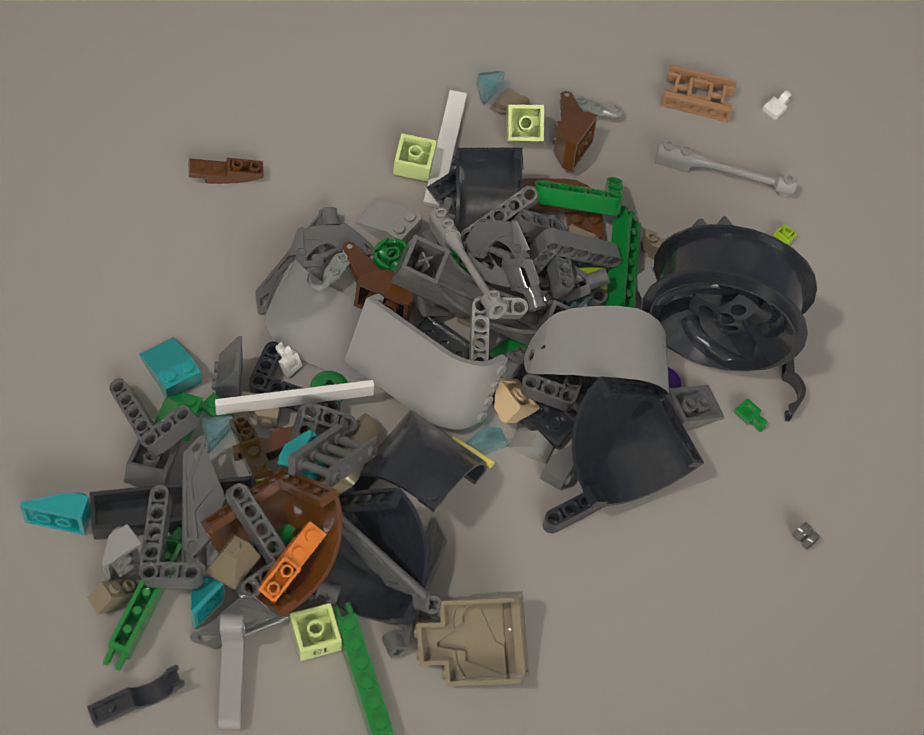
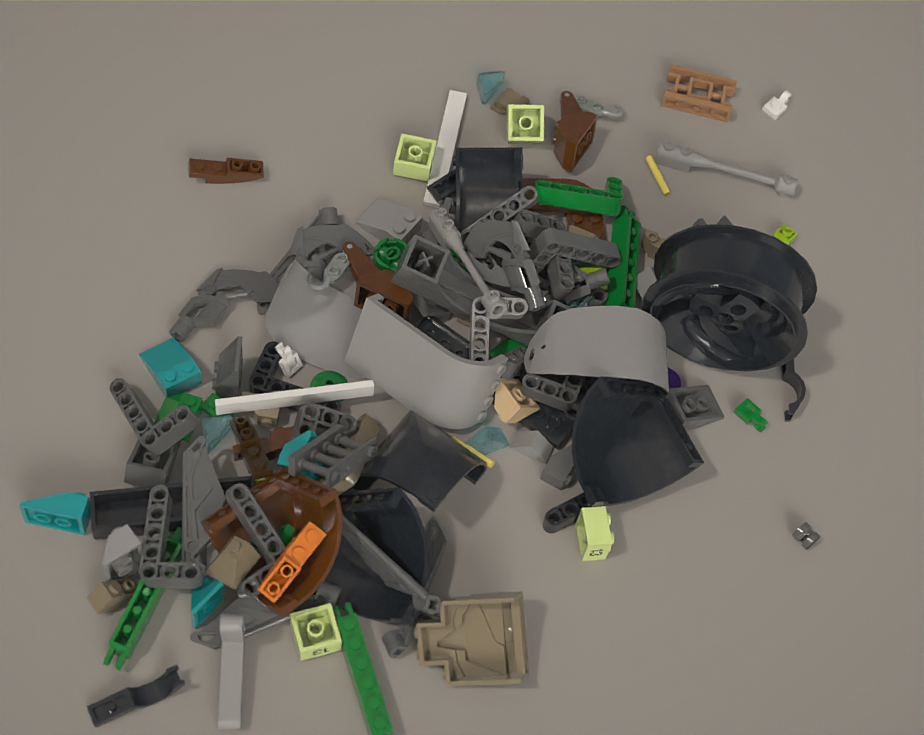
none -> dark grey piece [169,268,279,342]
none -> yellowish green brick [575,506,614,561]
none -> light yellow piece [645,155,671,196]

